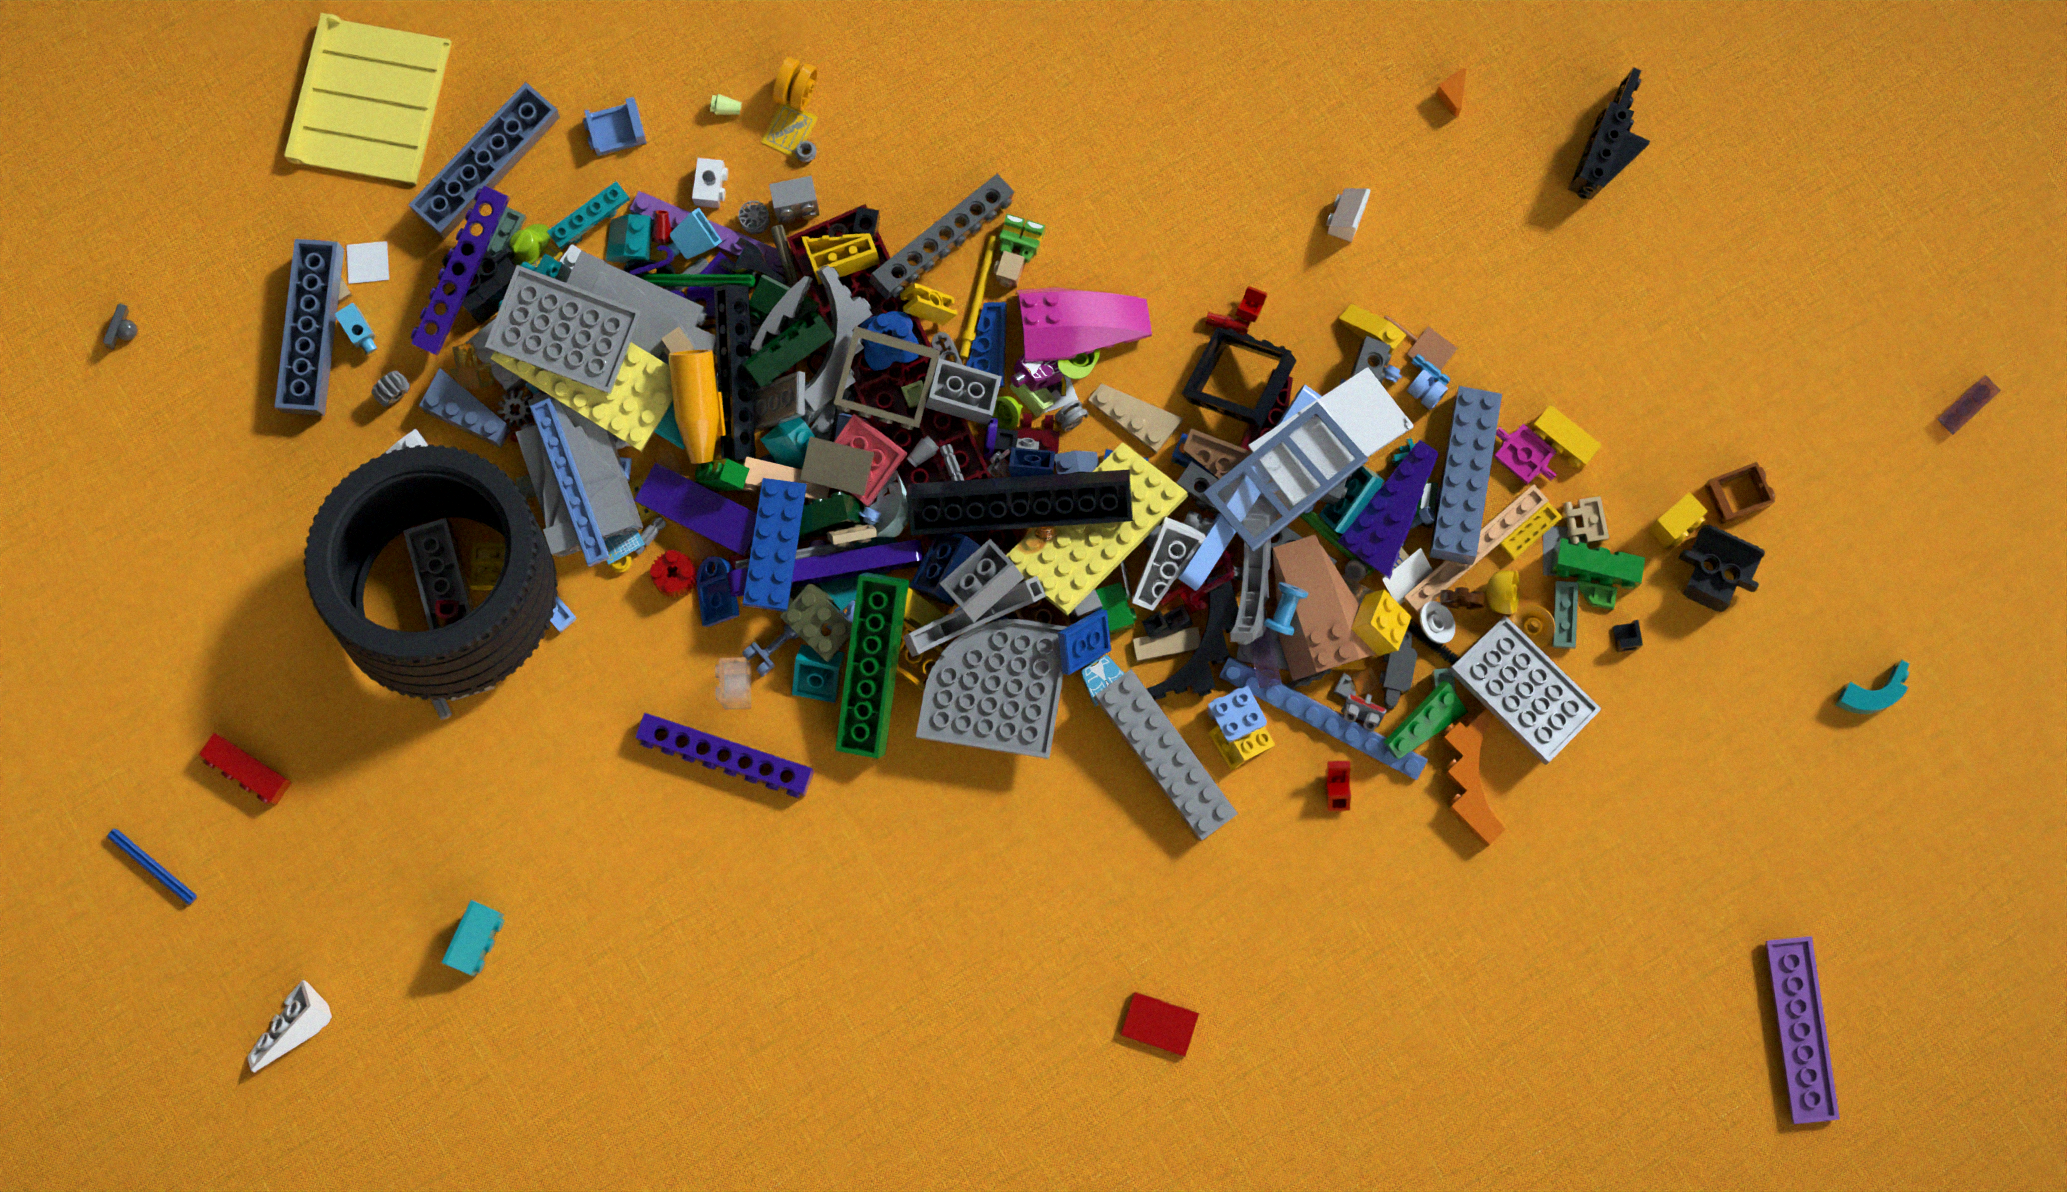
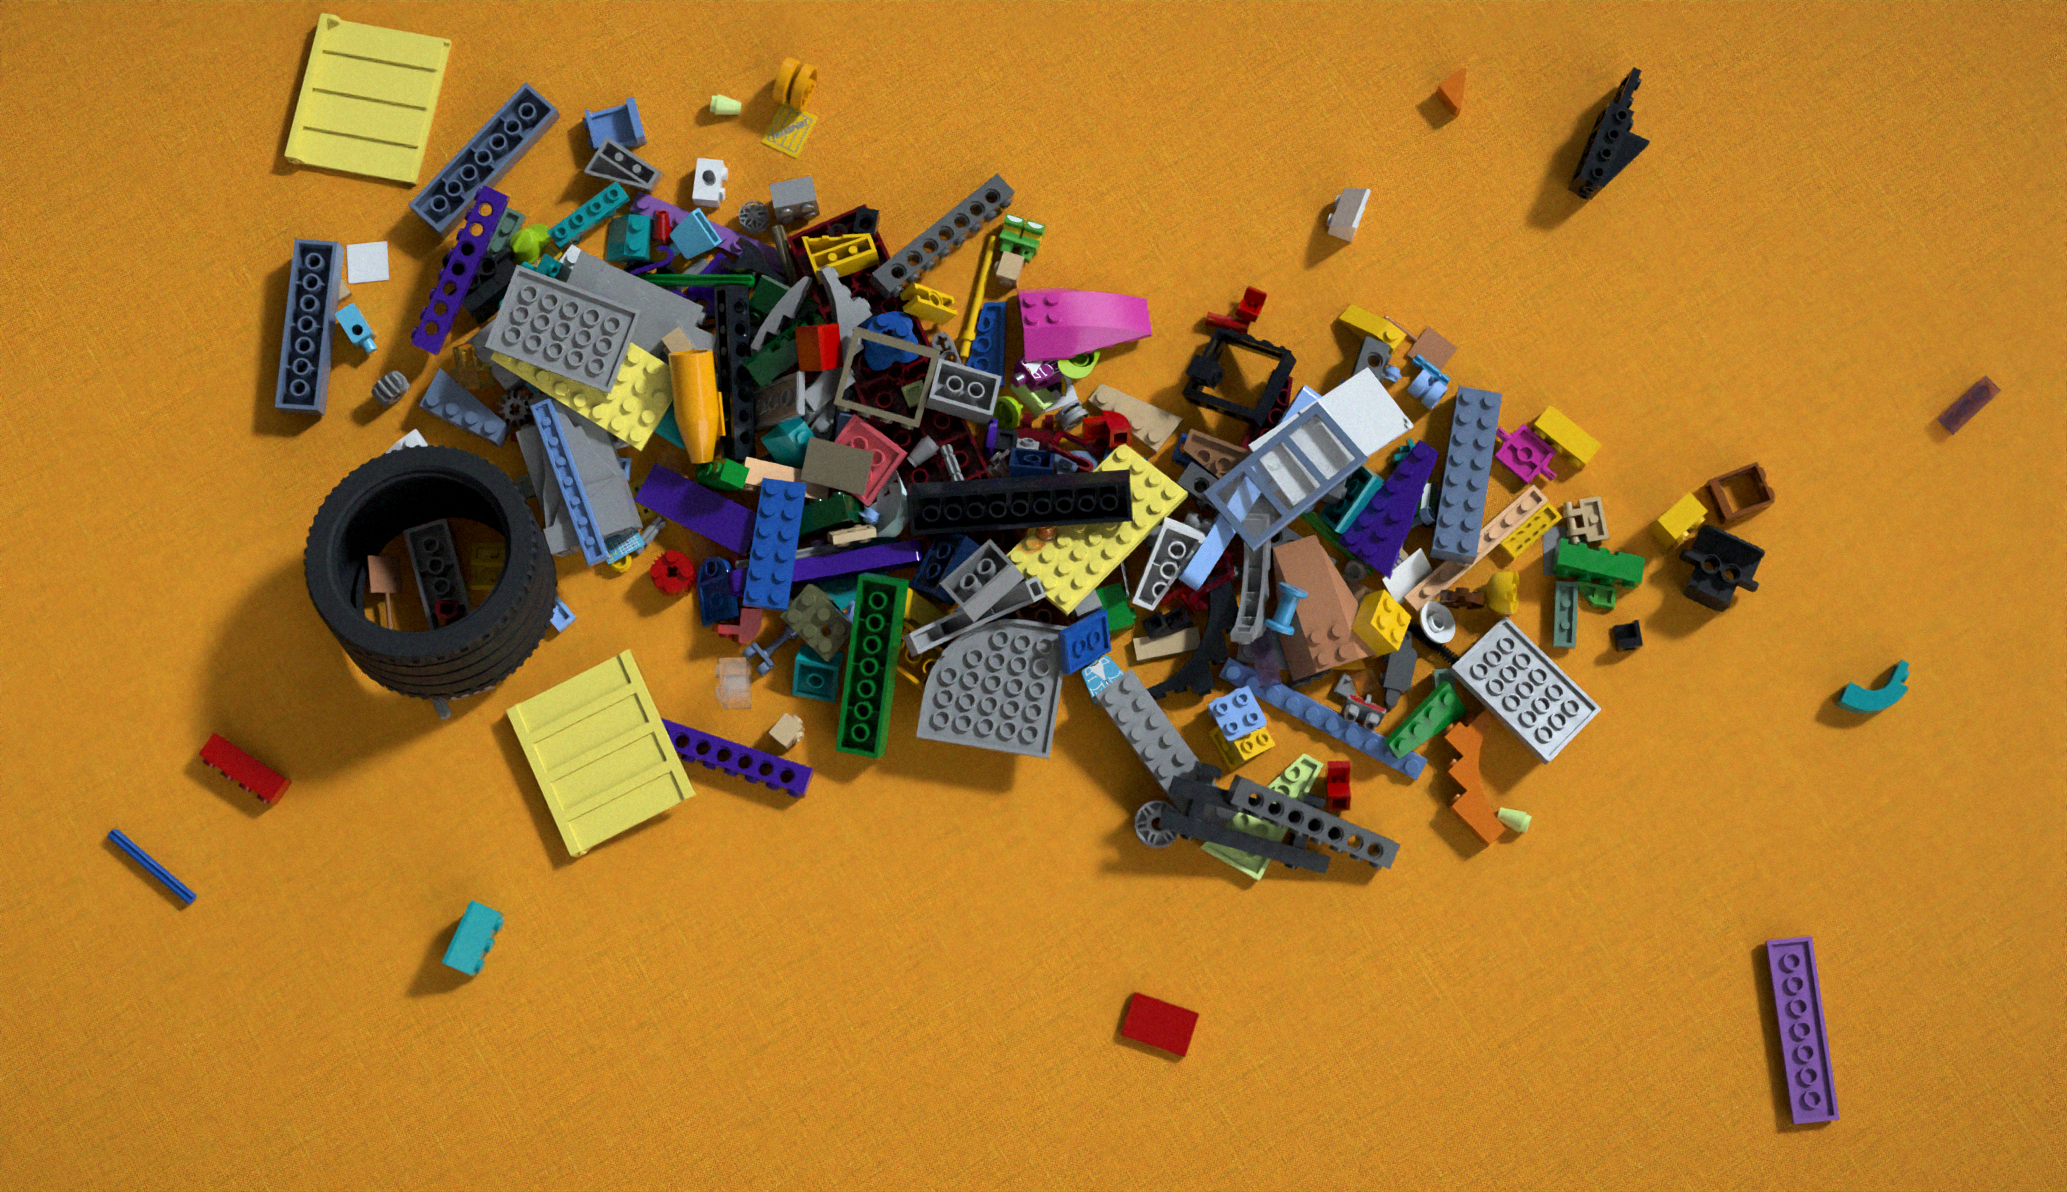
dark grey tile [103,303,138,350] -> none
white wedge [248,980,332,1072] -> none
light grey plate [795,141,817,162] -> none
light orange dish [1511,605,1555,648] -> none
none -> nougat piece [367,556,403,629]
none -> light yellow container [506,649,696,857]
none -> light grey wedge [584,136,664,192]
none -> red brick [712,606,763,643]
none -> tan brick [769,712,805,750]
none -> red slope [795,323,843,371]
none -> dark red piece [1048,430,1108,473]
none -> red brick [1082,410,1132,448]
none -> light grey wheel [1134,800,1179,849]
none -> black fence [1158,761,1336,874]
none -> black brick [1185,354,1224,390]
none -> yellowish green wing [1200,753,1324,881]
none -> dark grey brick [1225,774,1400,870]
none -> yellowish green cone [1497,807,1532,833]

